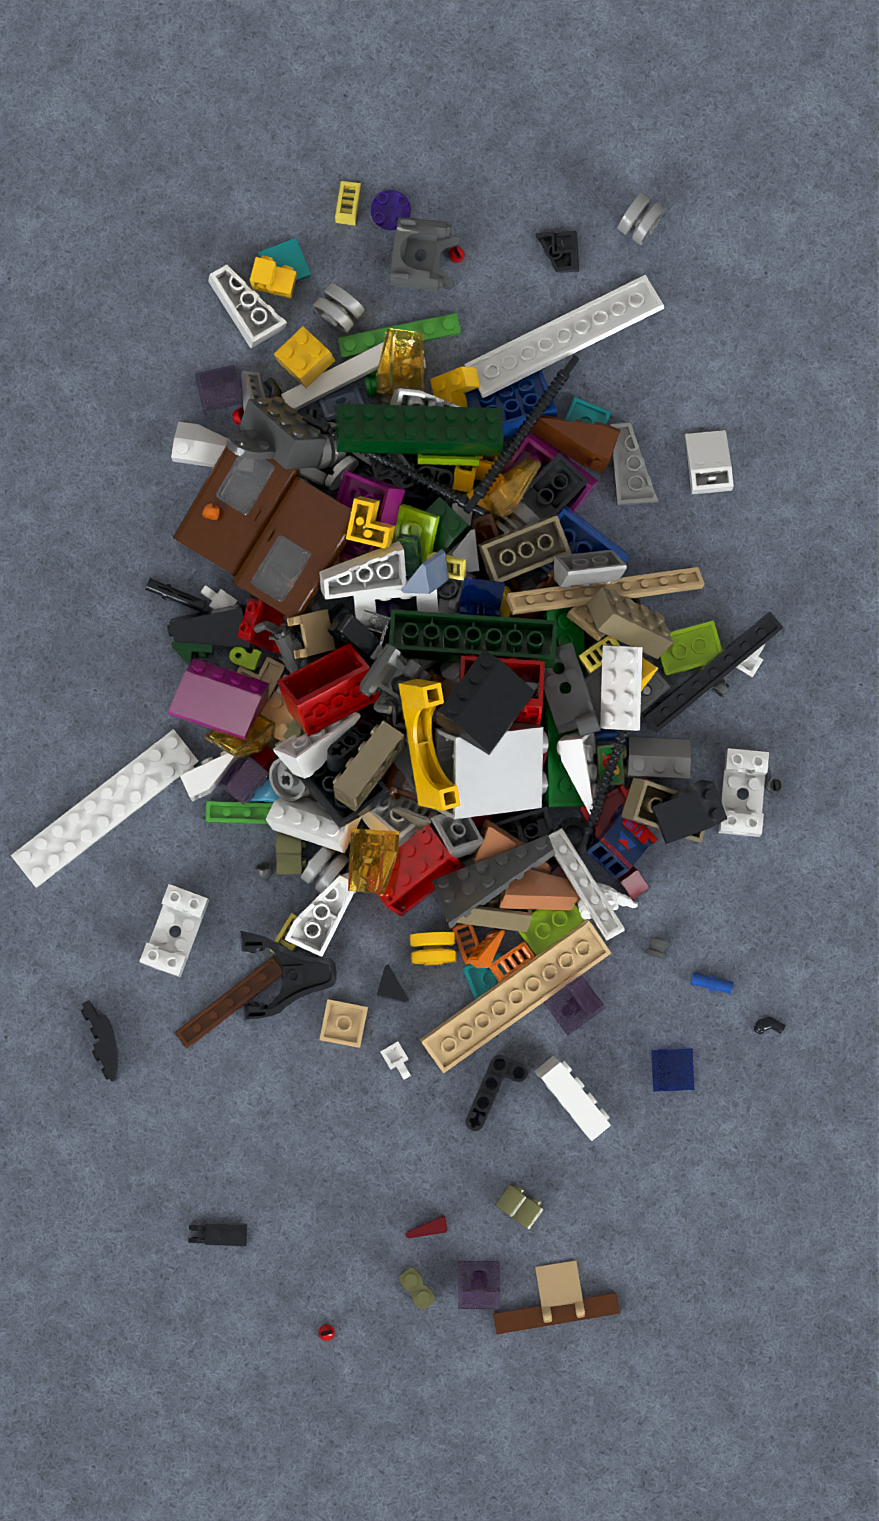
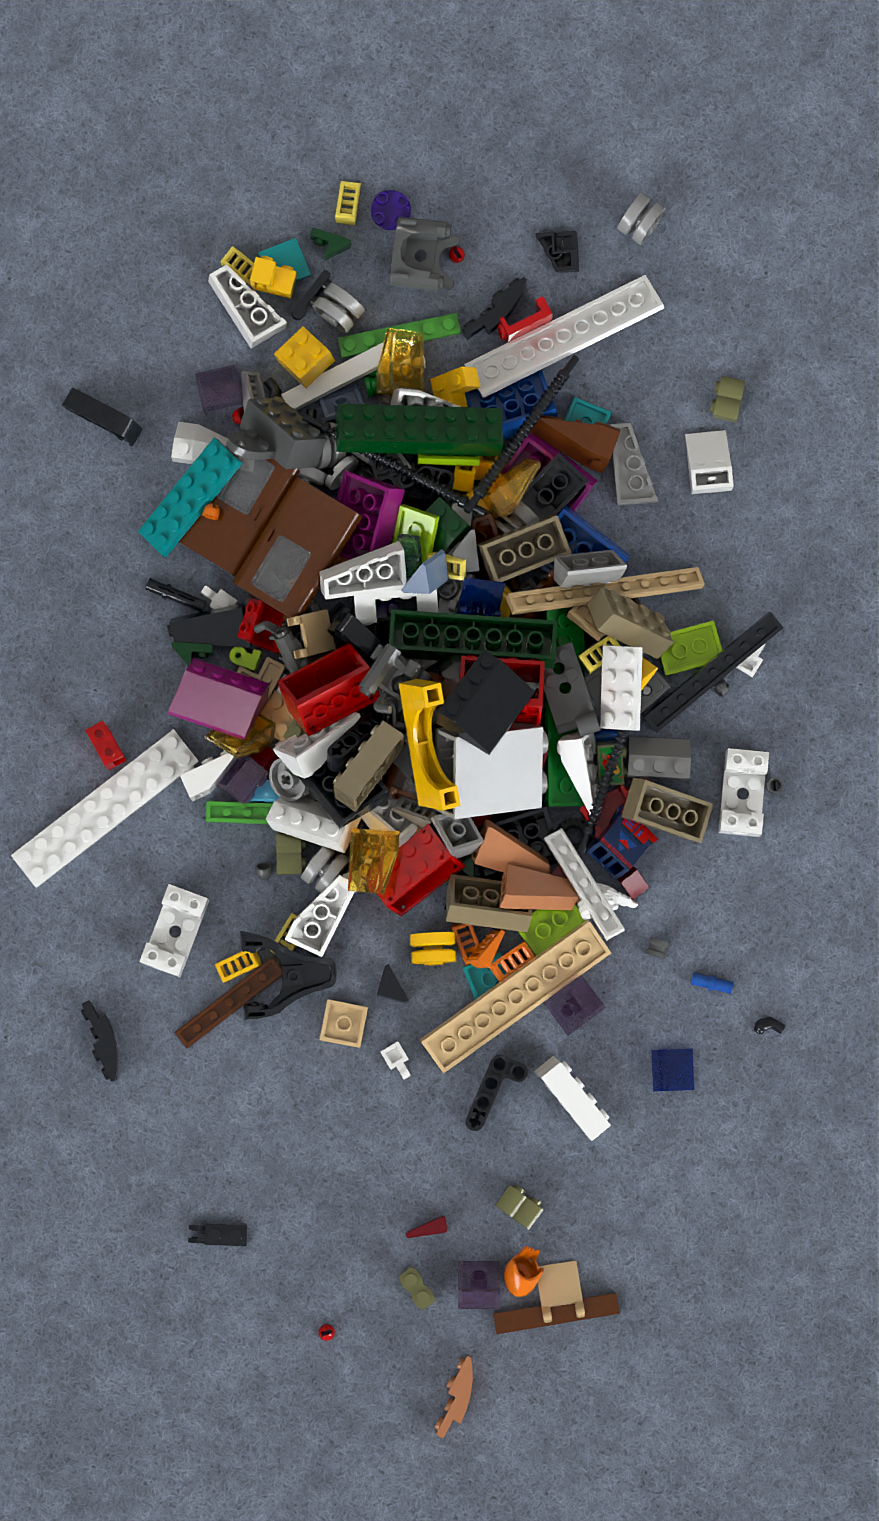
yellow brick [346,496,395,549] -> none
clear bracket [360,610,390,646] -> none
dark grey wing [432,835,556,929] -> none
black slope [651,779,728,844] -> none
none -> black beam [62,388,143,447]
none -> red panel [85,721,127,771]
none -> teal plate [138,437,243,557]
none -> yellow slope [215,951,262,983]
none -> light yellow slope [221,246,254,288]
none -> black hinge [292,270,331,321]
none -> dark green slope [310,228,352,261]
none -> nougat slope [434,1355,473,1438]
none -> black slope [463,277,527,340]
none -> red panel [497,296,552,343]
none -> orange helmet [504,1246,544,1297]
none -> olive brick [710,376,745,423]

